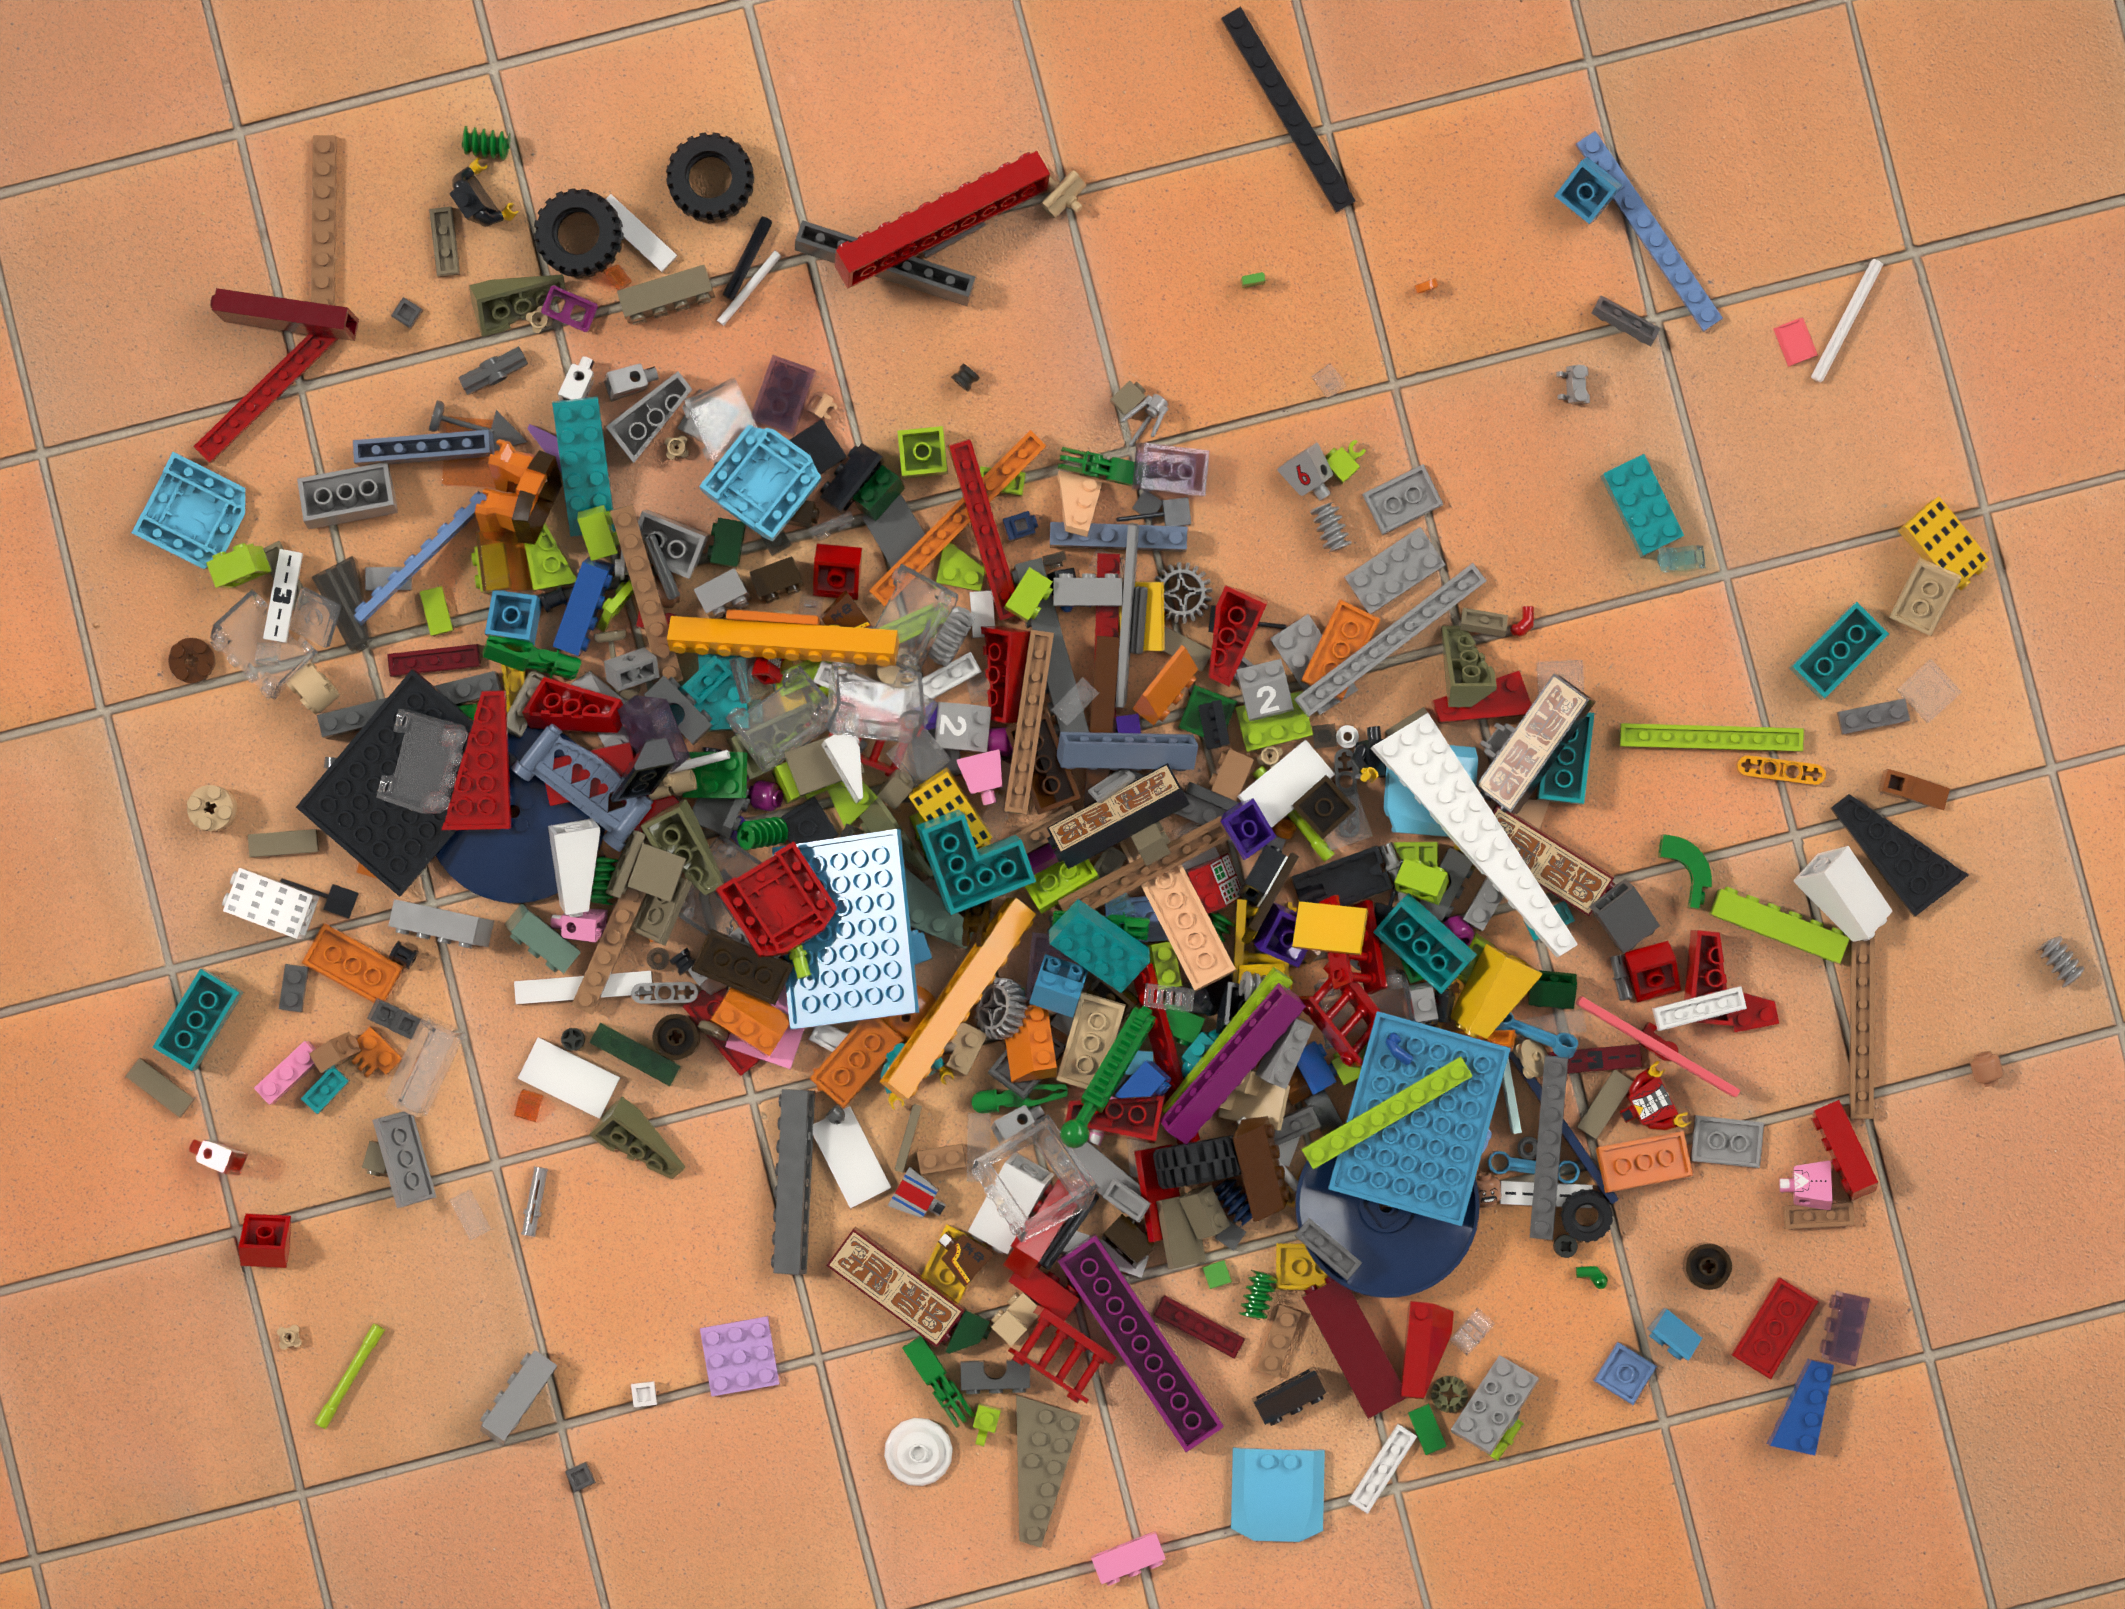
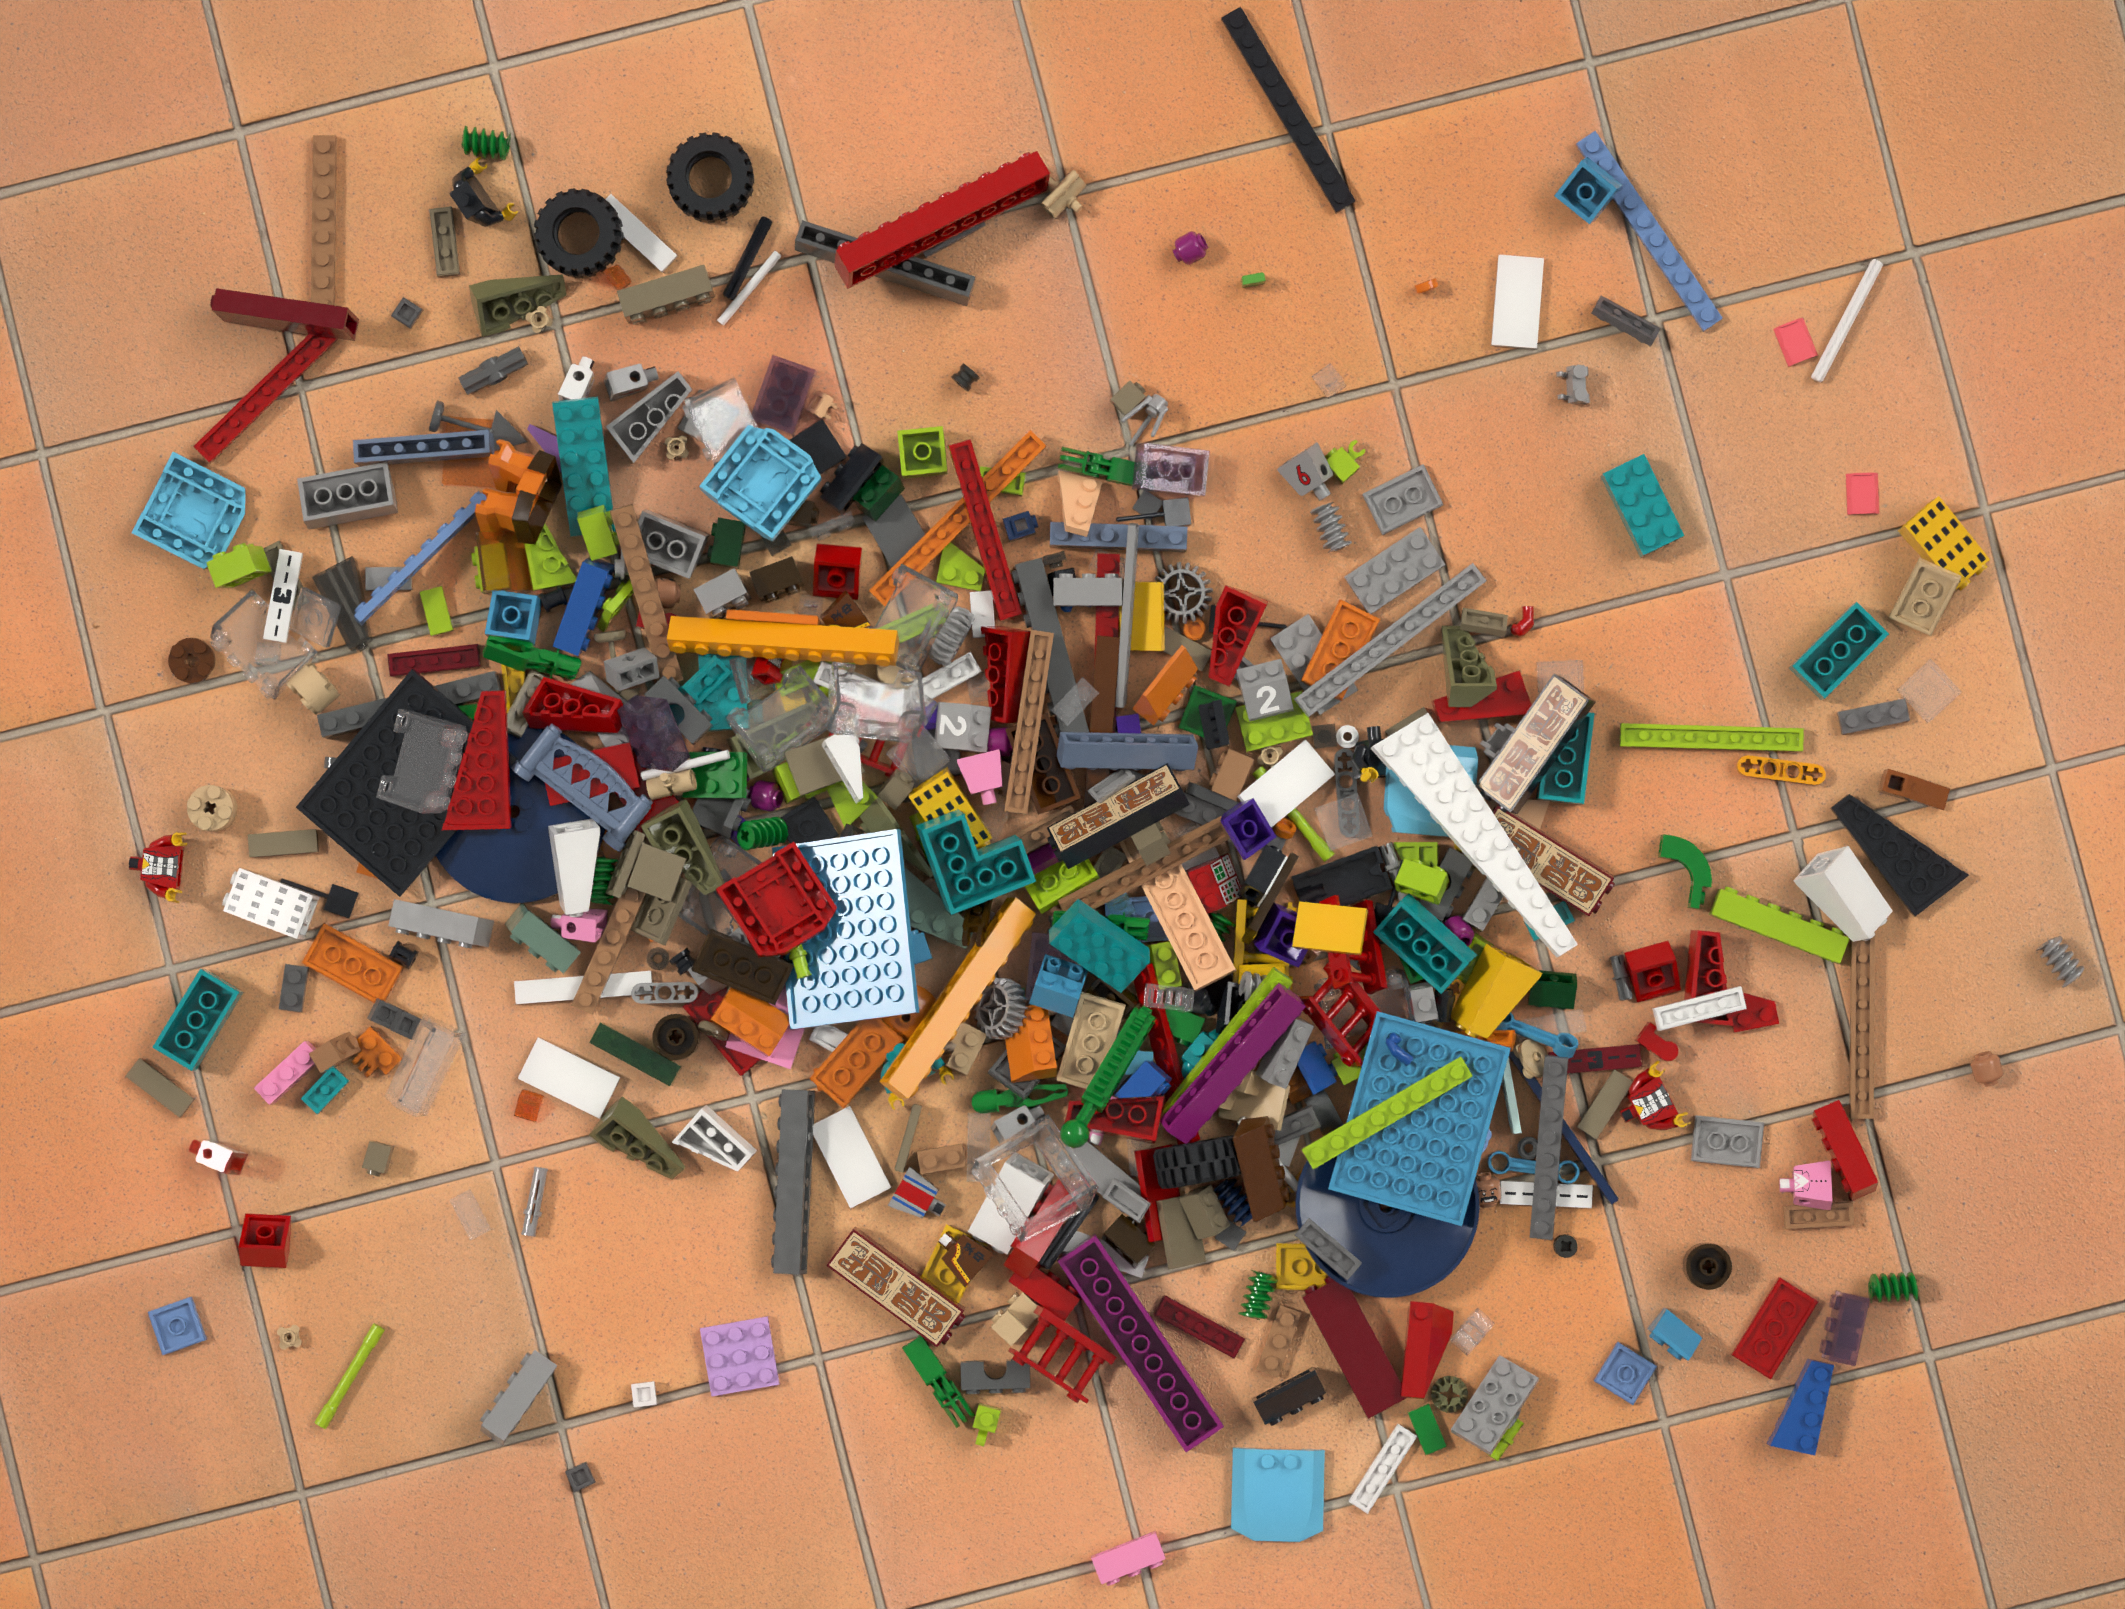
light grey tile [372,1109,436,1208] -> none
magenta piece [541,285,598,332] -> none
pearl dark grey wheel [561,1028,585,1051] -> none
black slope [611,738,676,802] -> none
dark grey axle [643,535,680,600] -> none
dark grey hinge [825,1104,845,1125] -> none
white piece [884,1418,953,1486] -> none
dark green slope [945,1309,992,1354] -> none
lime brick [1004,567,1053,622] -> none
dark tan wing [1016,1395,1082,1548] -> none
dark grey axle [1130,586,1148,654] -> none
bright green tile [1202,1260,1232,1289] -> none
dark brown brick [1291,775,1357,840] -> none
black tyre [1561,1189,1613,1242] -> none
coral tile [1576,996,1741,1097] -> none
green arm [1576,1266,1608,1289] -> none
dark grey brick [1589,879,1660,954] -> none
orange tile [1596,1131,1693,1193] -> none
clear light blue brick [1657,545,1706,573] -> none
none -> torso [129,832,187,903]
none -> medium blue tile [148,1296,207,1355]
none -> white wedge [672,1105,757,1171]
none -> magenta head [1173,231,1208,265]
none -> orange tile [1183,617,1206,641]
none -> white tile [1491,255,1544,349]
none -> coral piece [1846,472,1879,515]
none -> green piece [1868,1272,1918,1303]

